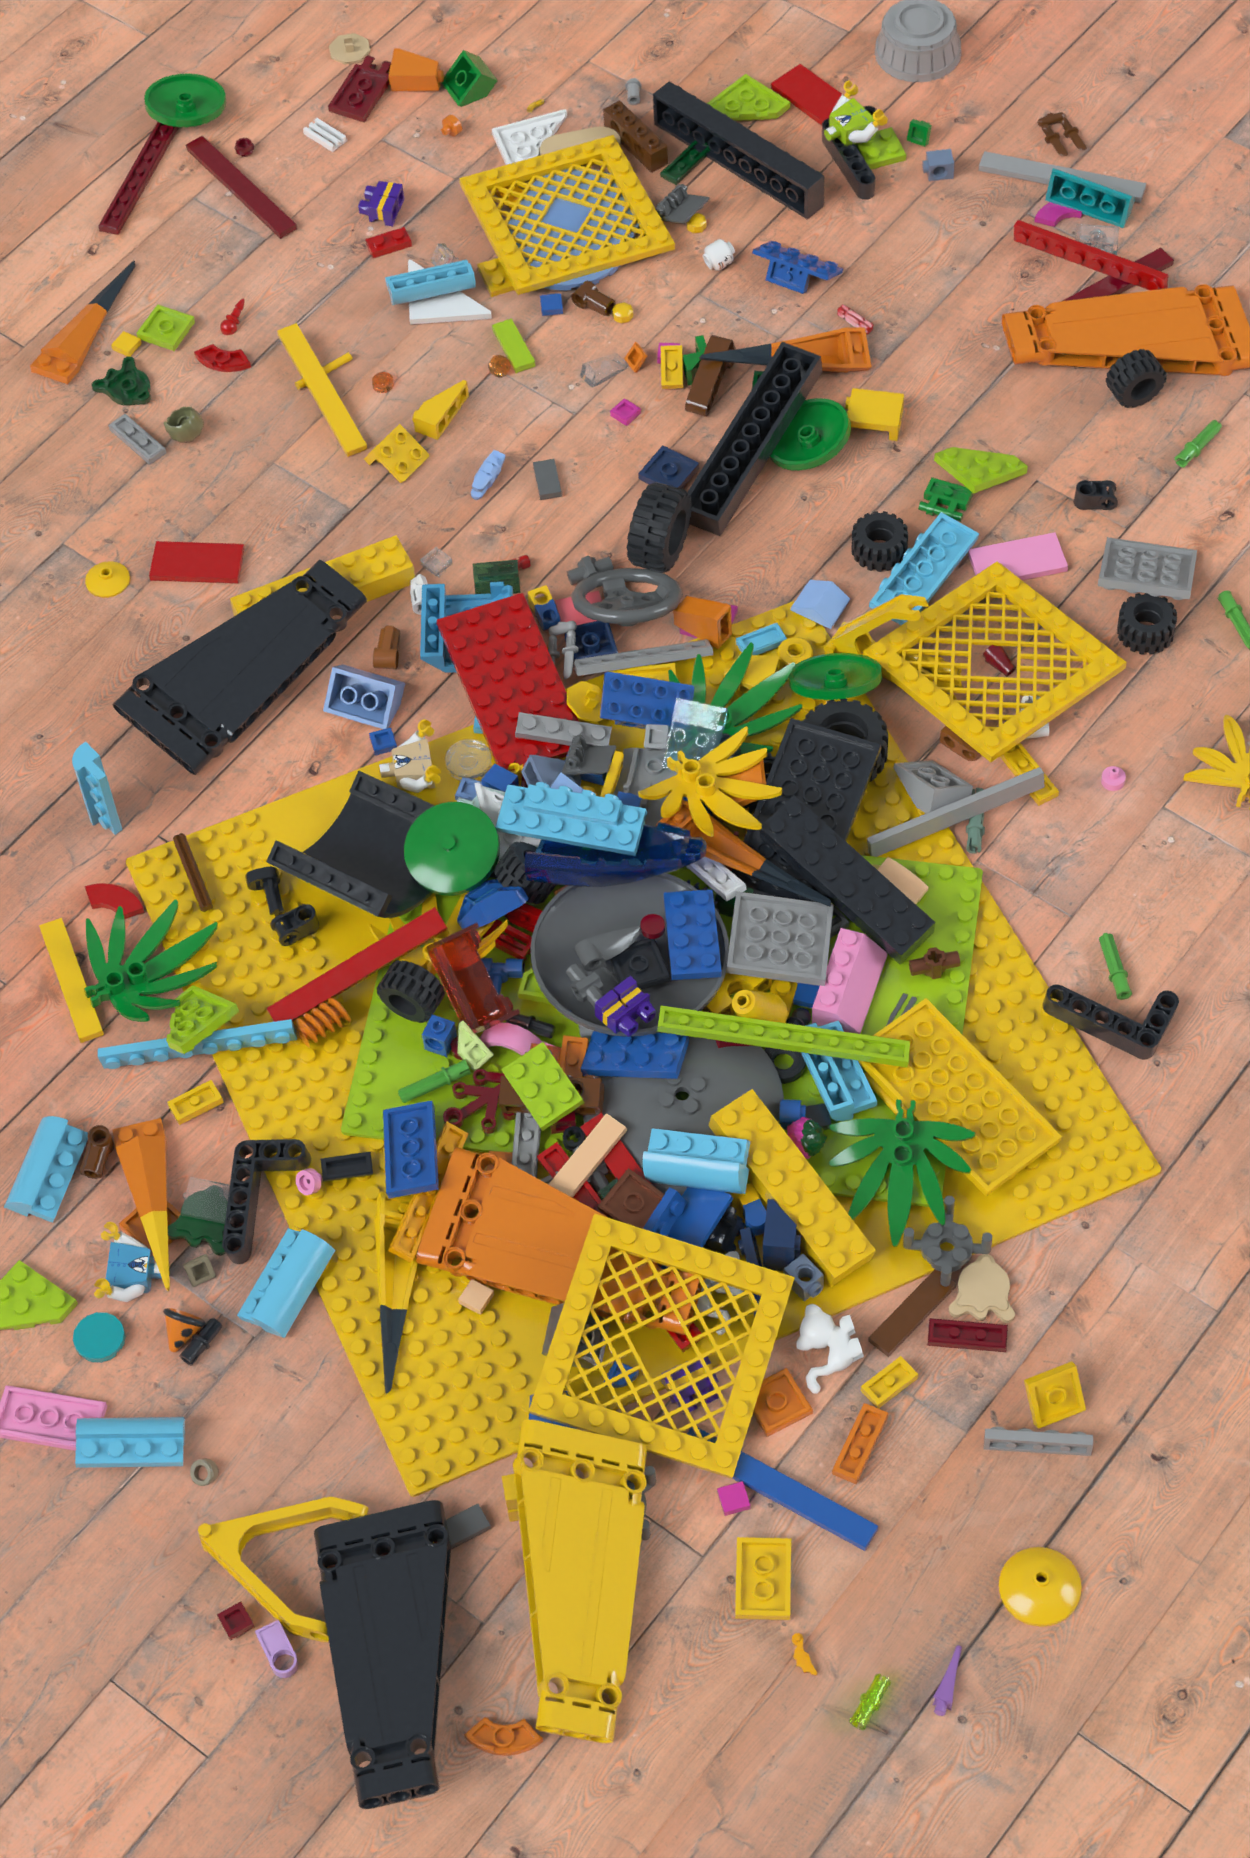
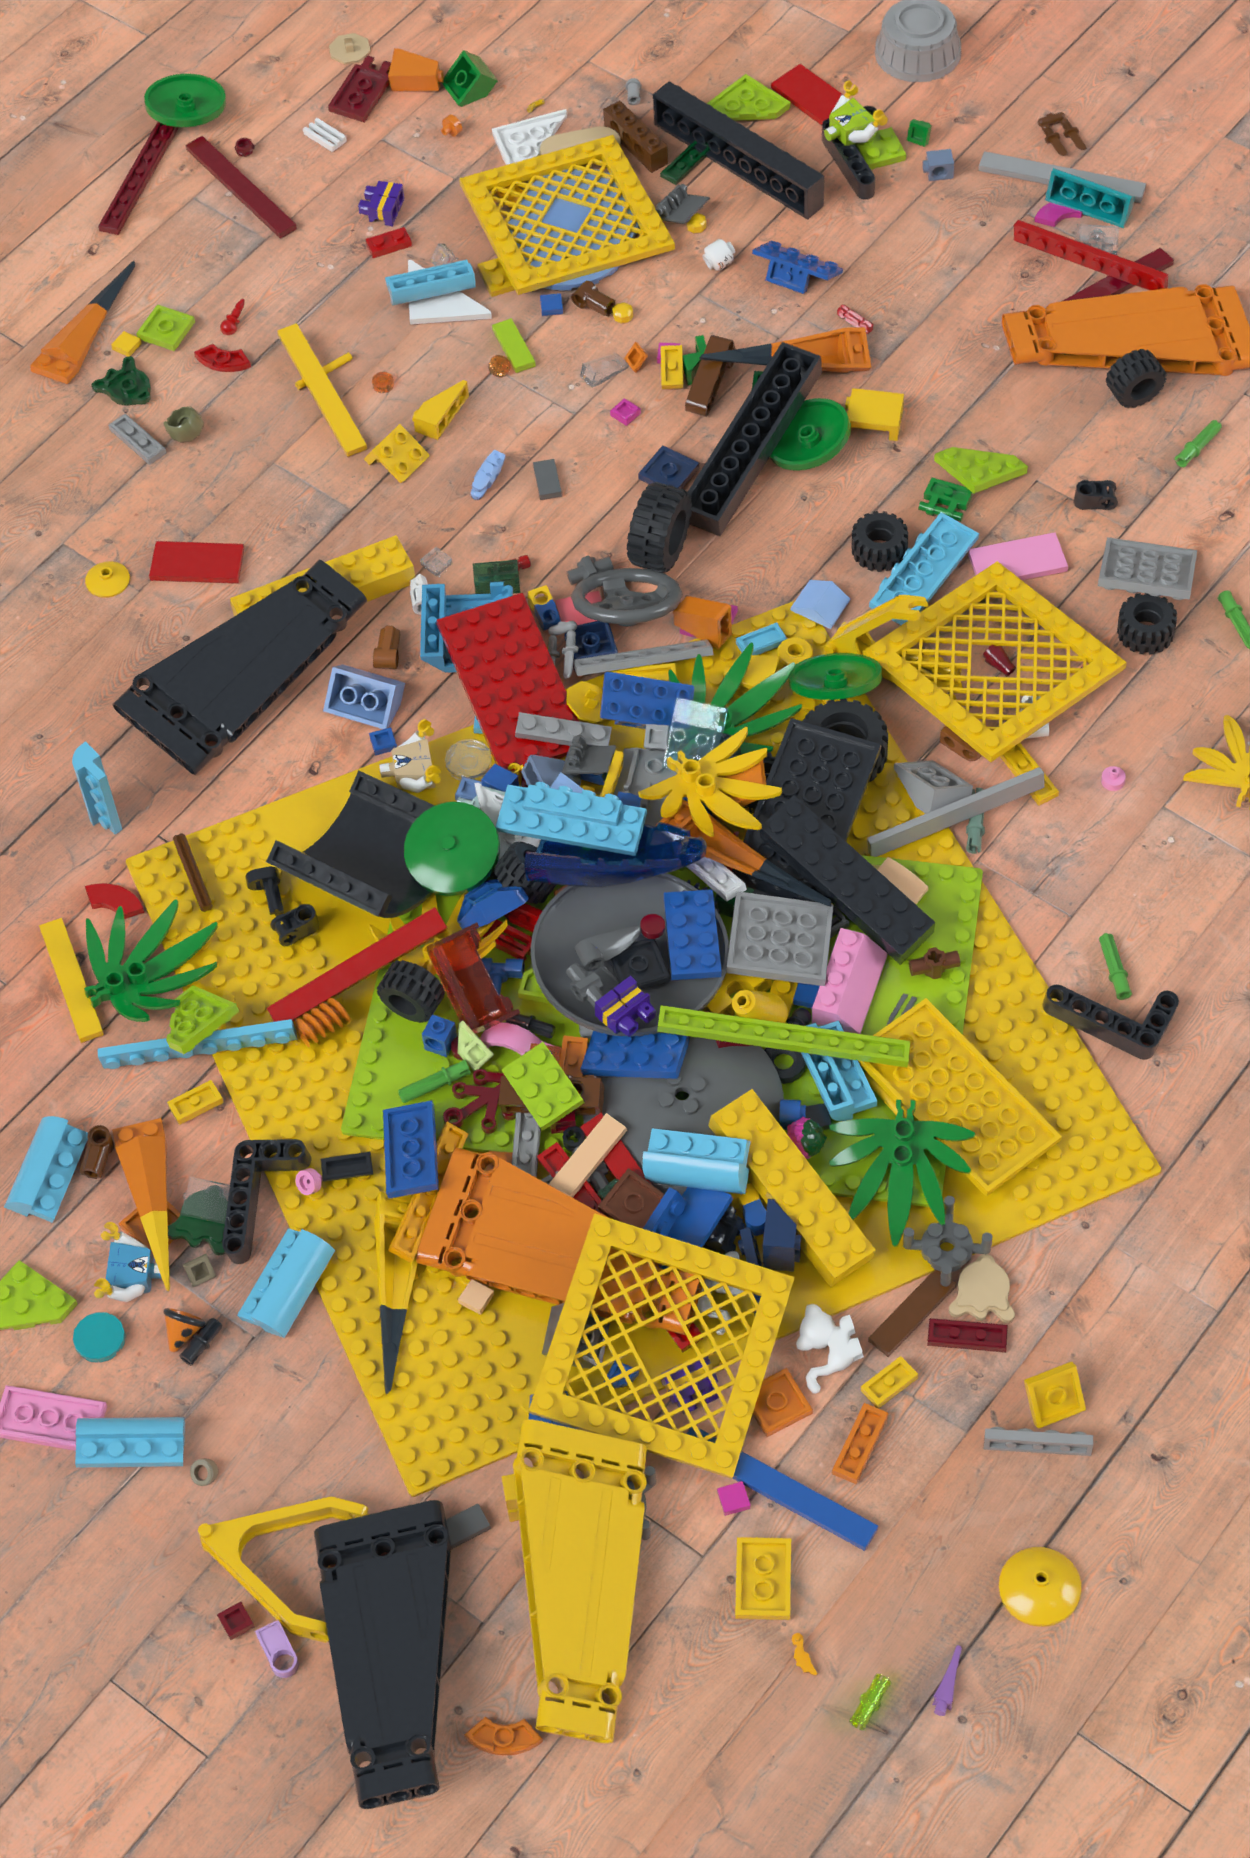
sand blue brick [783,1254,824,1301] -> none

